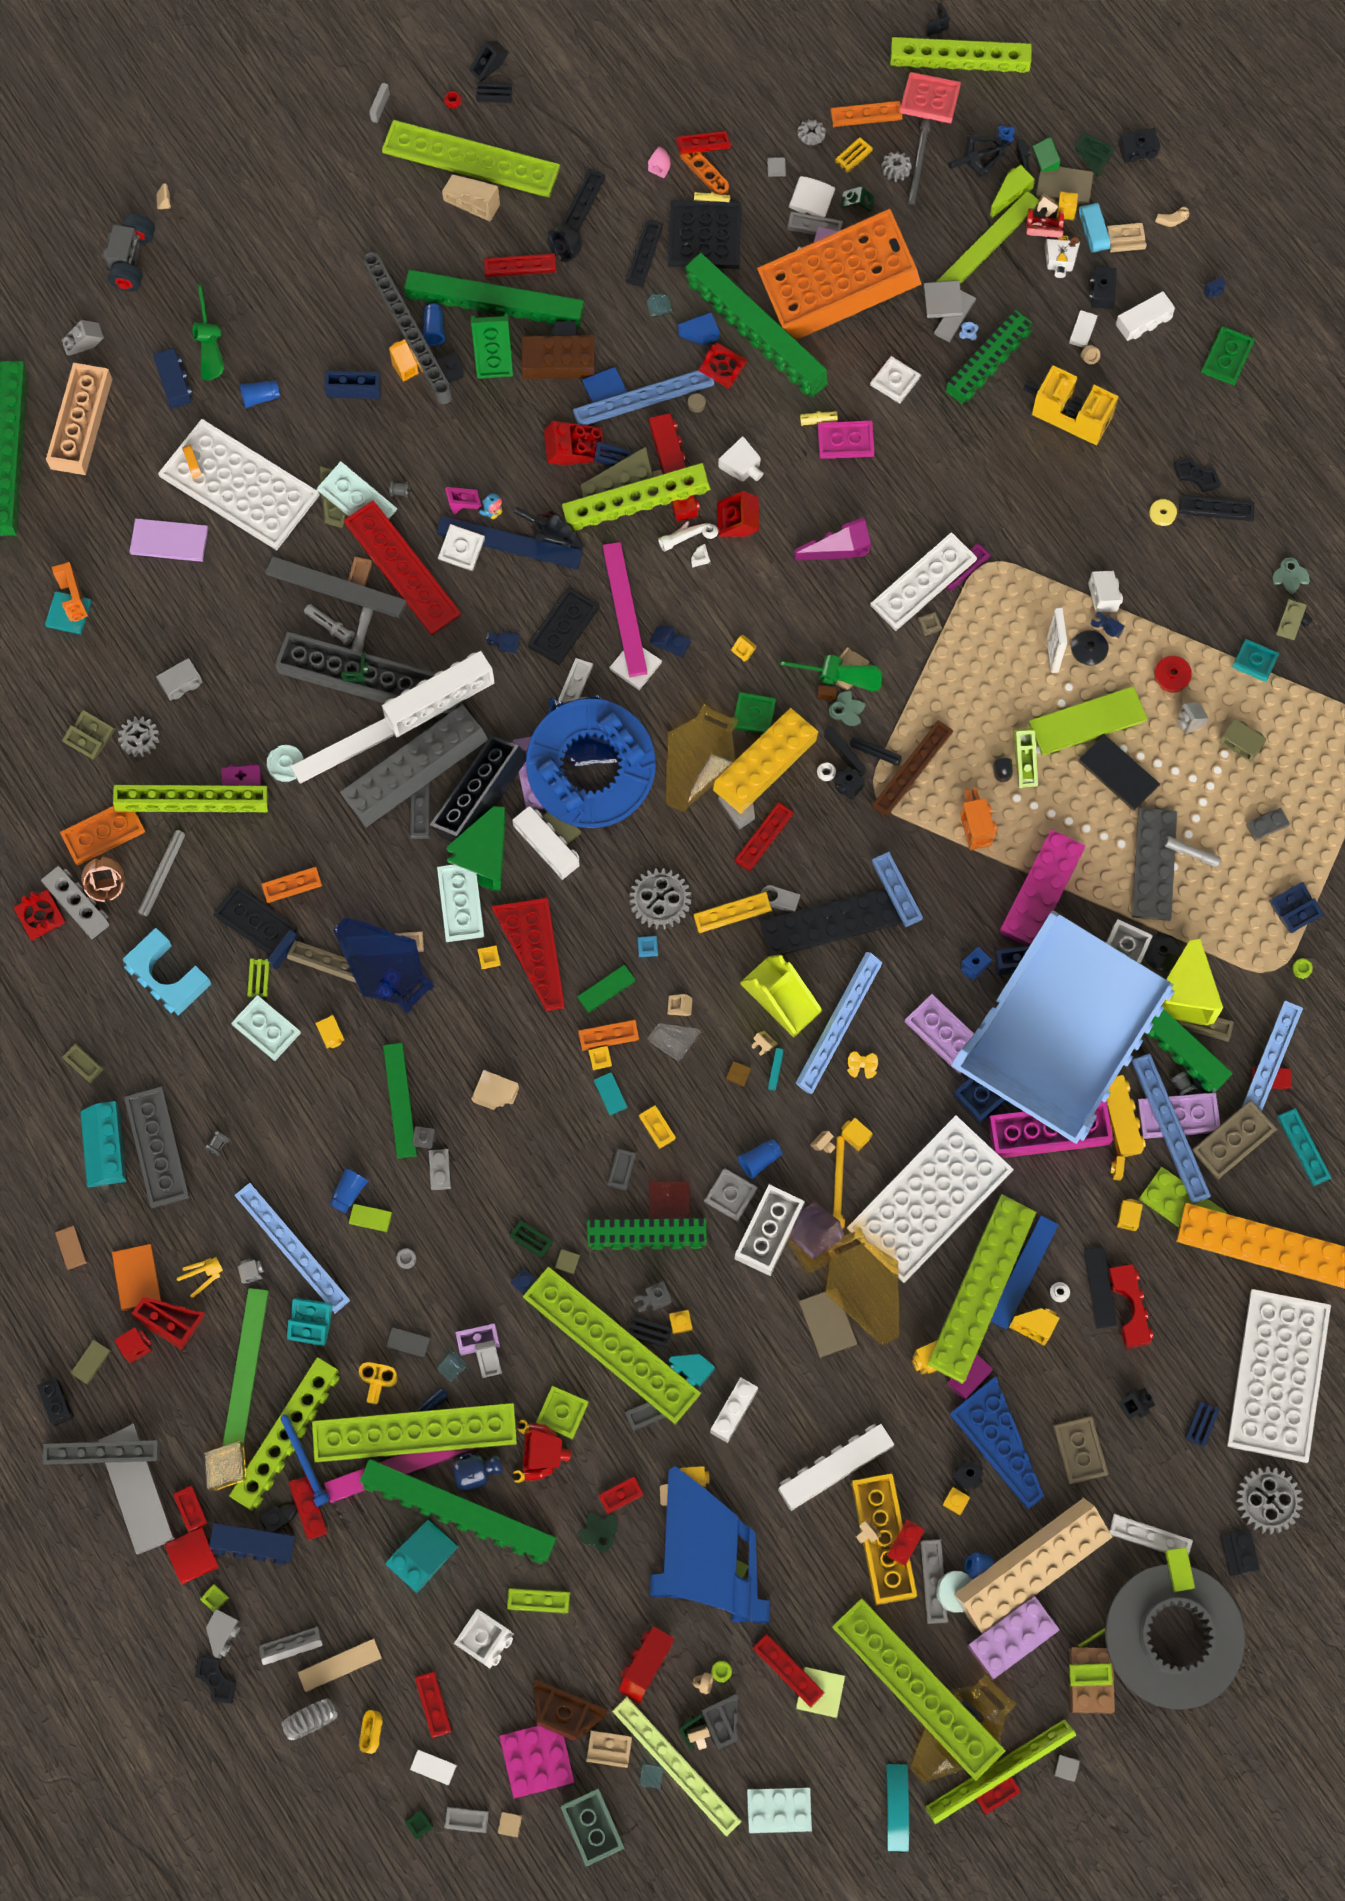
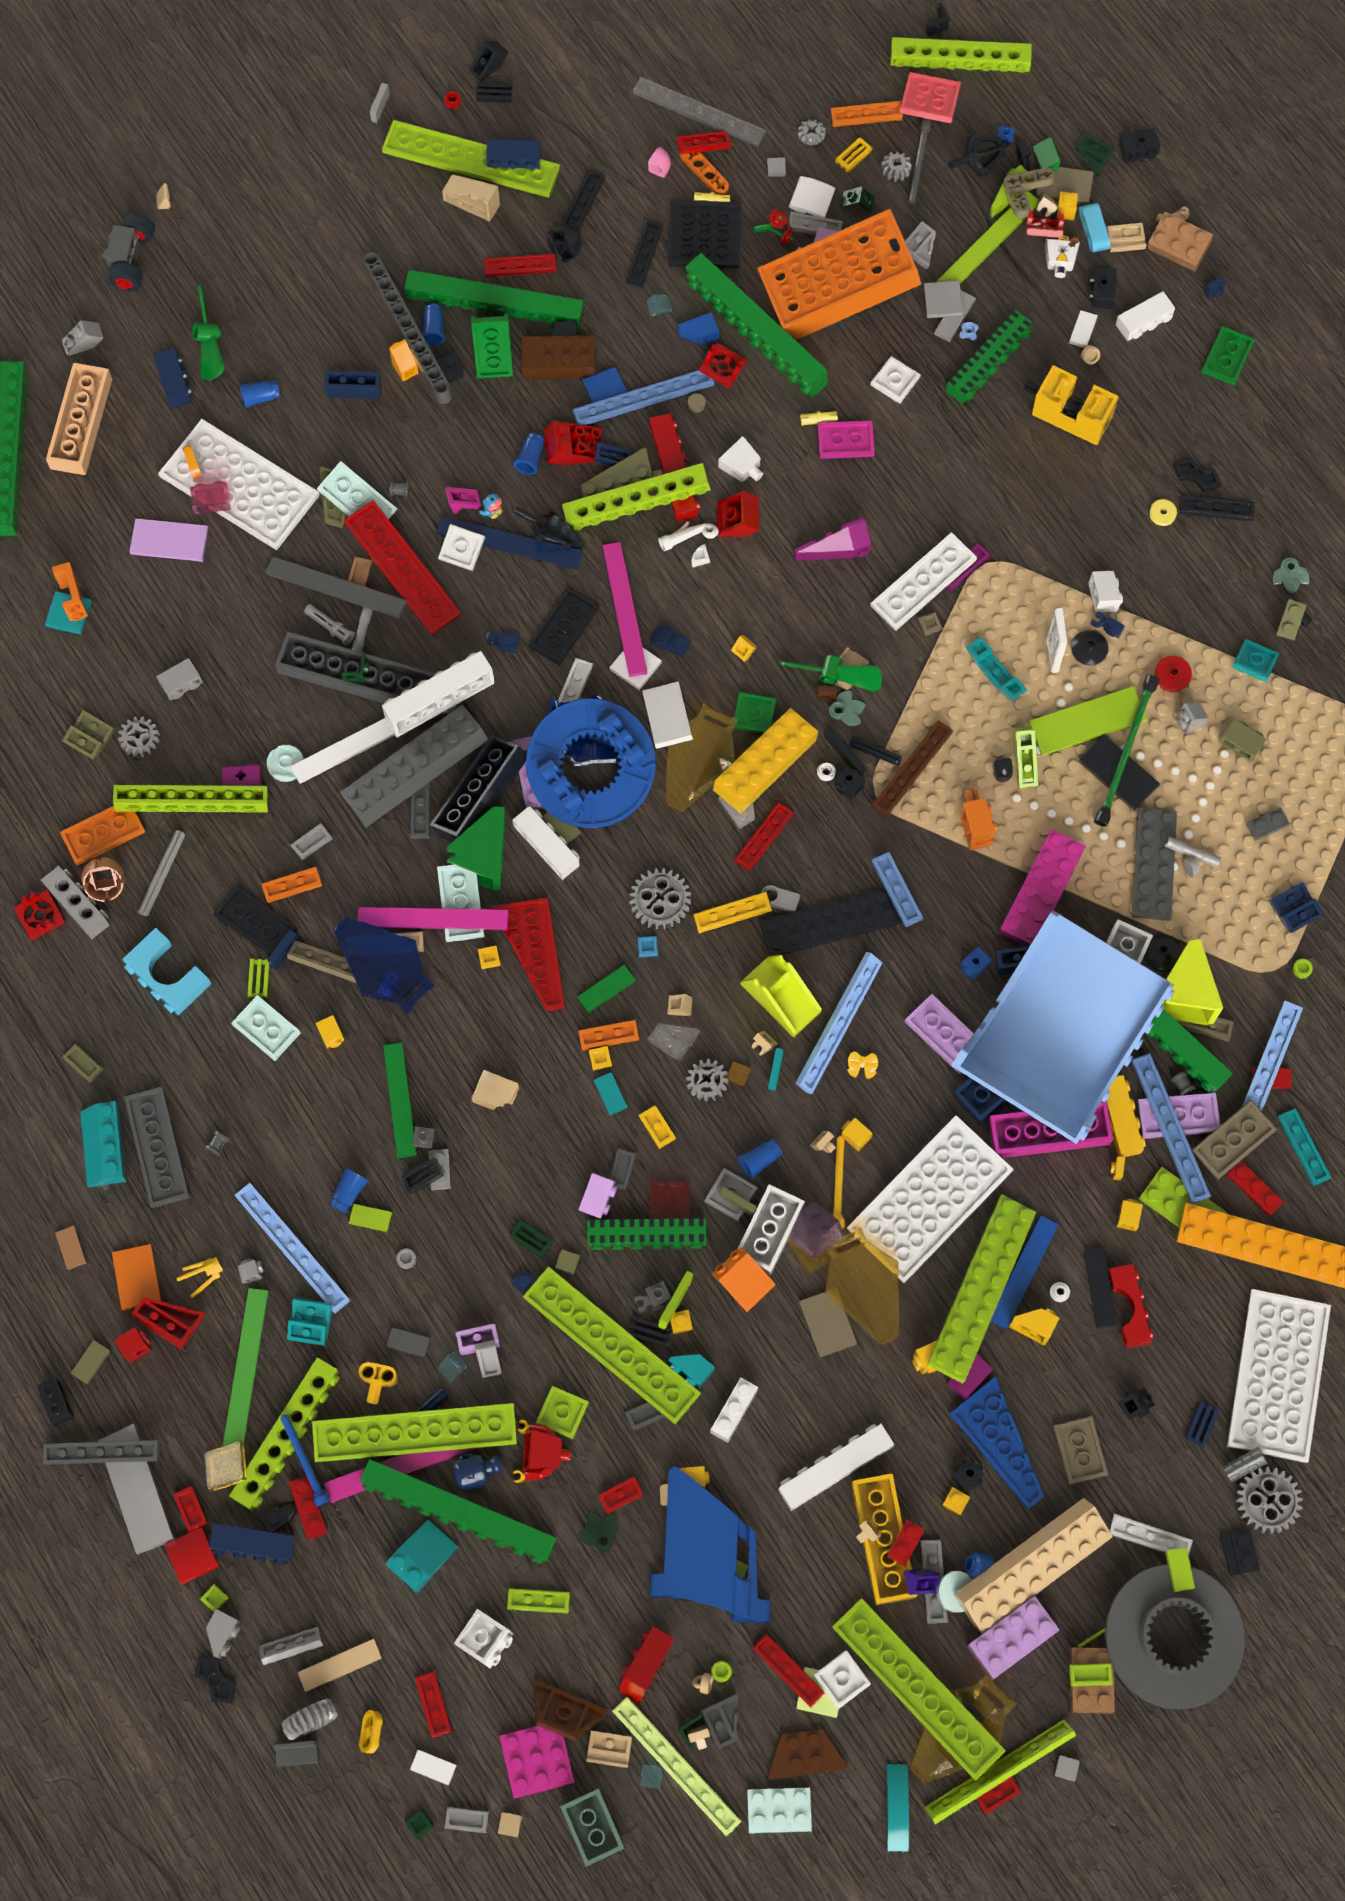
none -> clear pink brick [190,481,231,514]
none -> dark grey panel [273,1741,319,1767]
none -> light grey tile [290,823,333,861]
none -> dark pink tile [357,907,509,930]
none -> black tile [401,1158,444,1195]
none -> dark blue brick [486,139,541,170]
none -> blue plant [513,433,544,475]
none -> lavender brick [579,1173,618,1219]
none -> clear tile [633,77,766,147]
none -> white tile [642,682,692,749]
none -> lime tile [658,1271,694,1329]
none -> light grey gear [686,1059,729,1102]
none -> orange panel [712,1247,776,1312]
none -> olive tile [720,1187,757,1217]
none -> red plant [754,209,793,247]
none -> reddish brown wing [768,1729,848,1780]
none -> white tile [813,1650,871,1709]
none -> light grey wing [905,221,936,270]
none -> dark purple slope [905,1569,940,1595]
none -> teal slope [966,637,1027,701]
none -> dark tan beam [1004,168,1054,218]
none -> green hose [1093,674,1160,827]
none -> medium nougat brick [1148,212,1213,272]
none -> light grey tile [1183,857,1199,877]
none -> dark grey axle [1223,1447,1268,1482]
none -> red plate [1227,1161,1284,1217]

